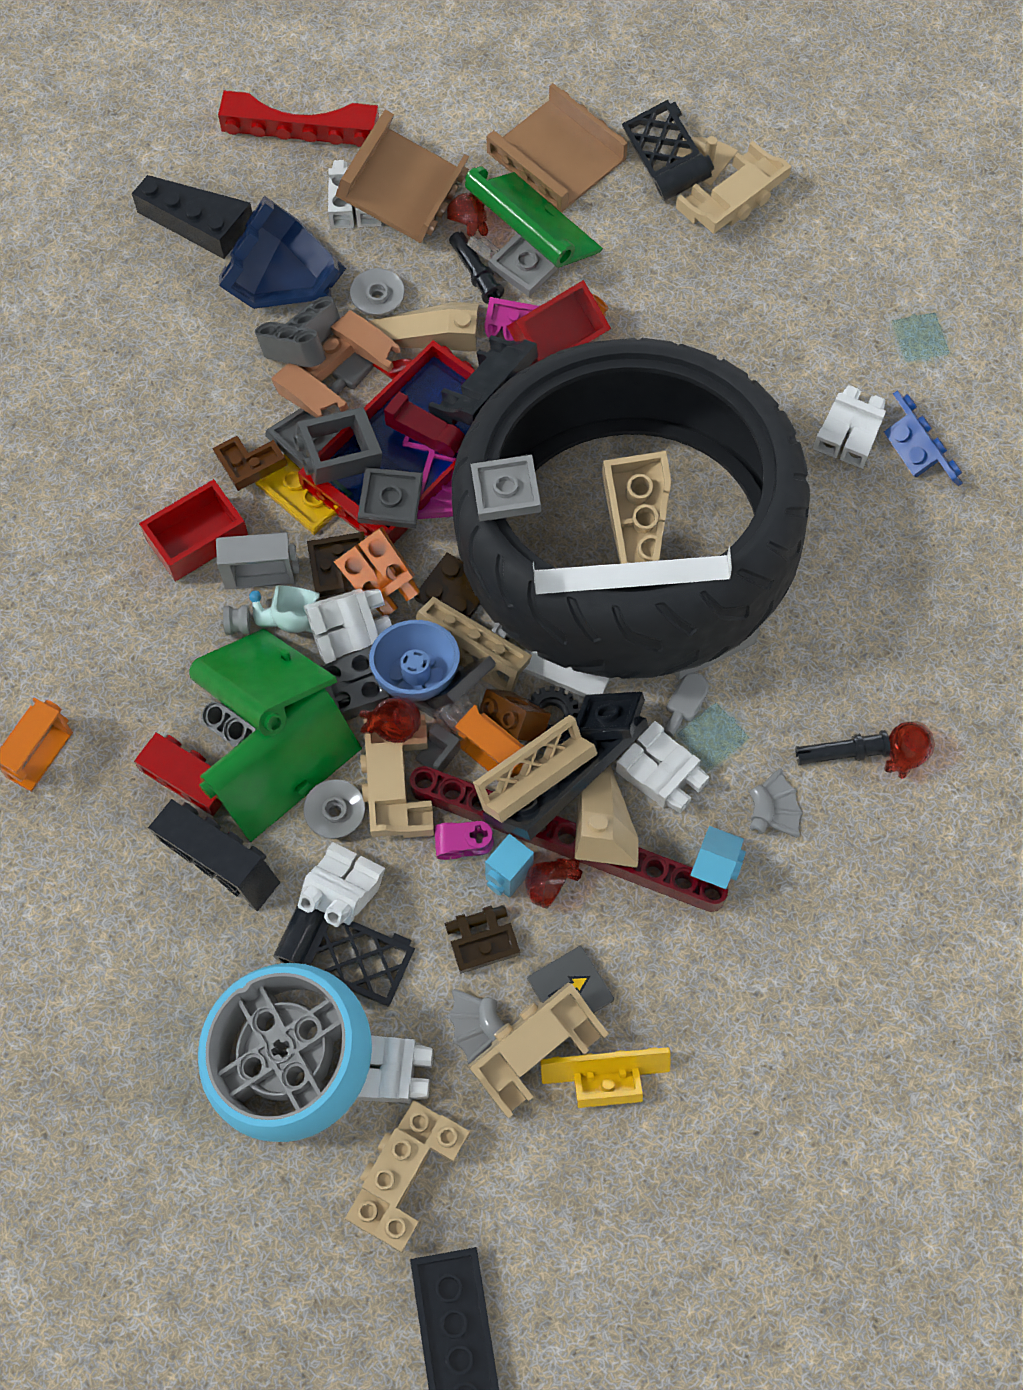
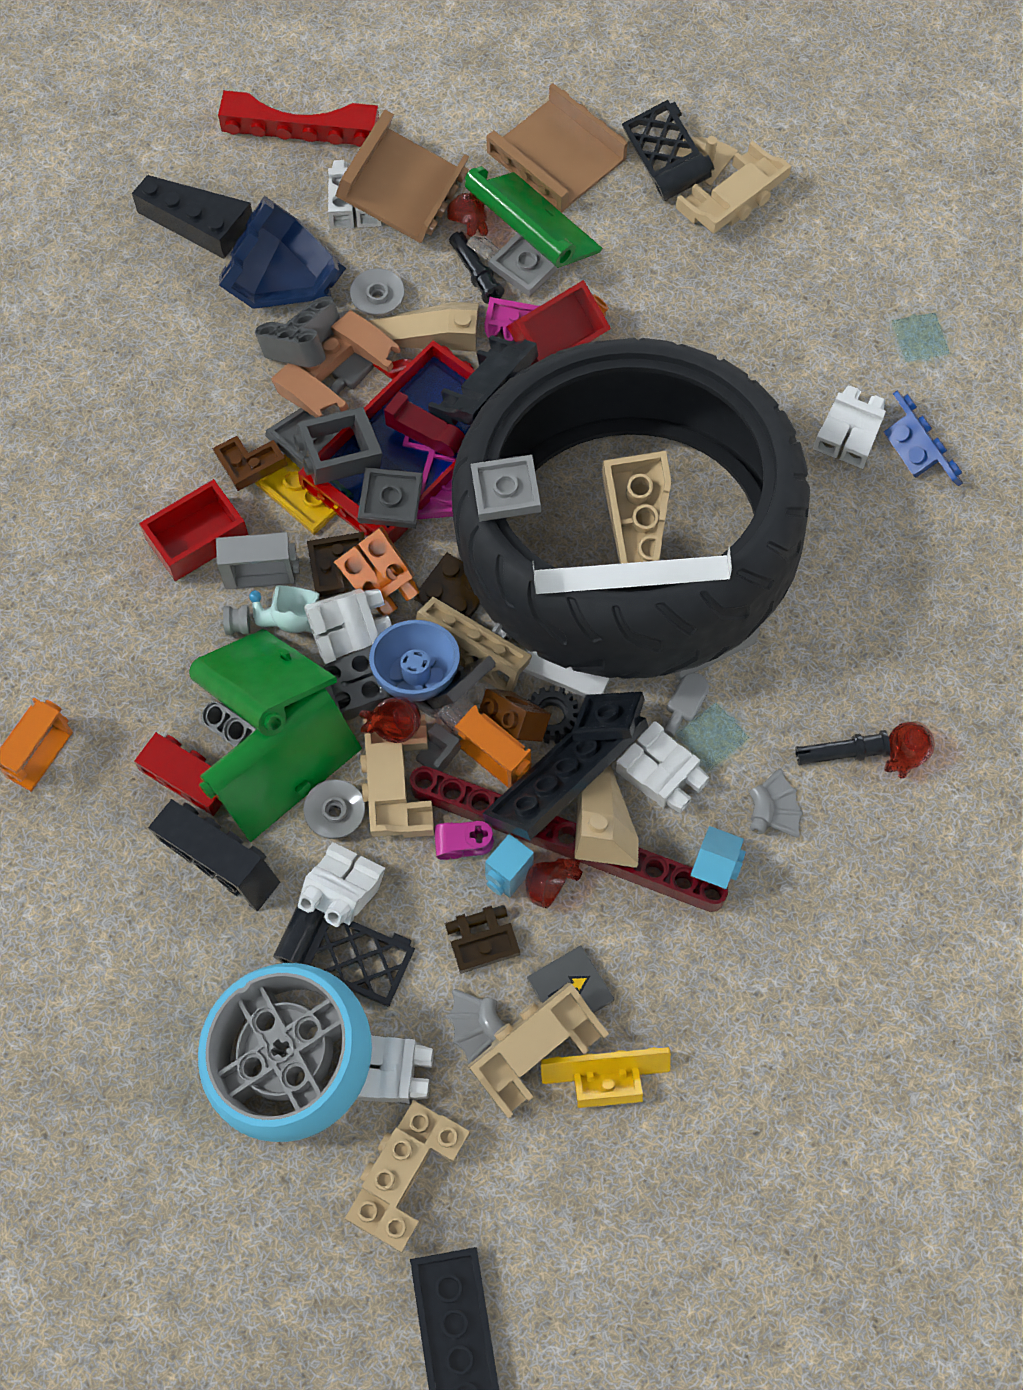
tan fence [473,715,597,823] -> none

